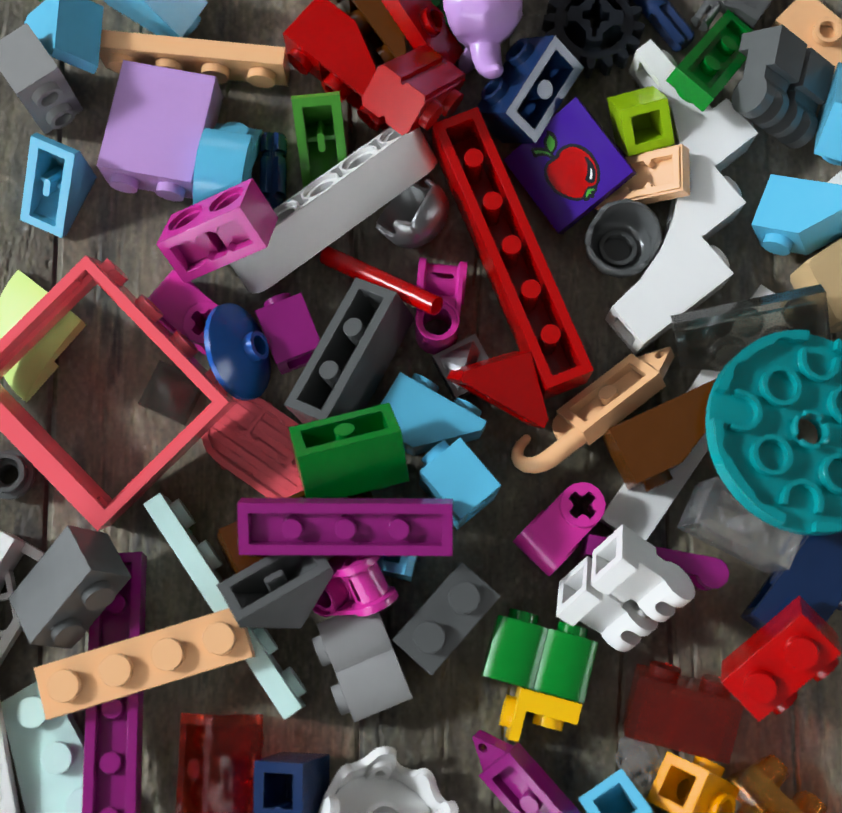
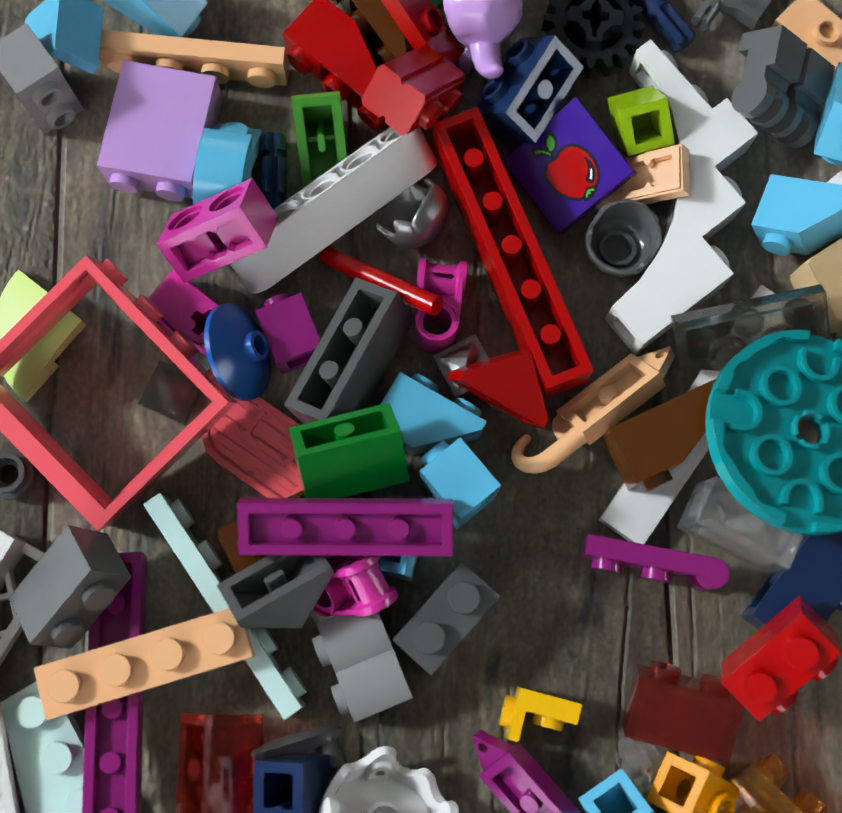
medium azure slope [20,133,97,238] -> none
green brick [481,608,599,704] -> none
dark pink piece [512,482,606,577] -> none
white legs [556,524,695,652] -> none
green plate [665,10,753,112] -> none
none -> dark grey bar [251,724,346,770]

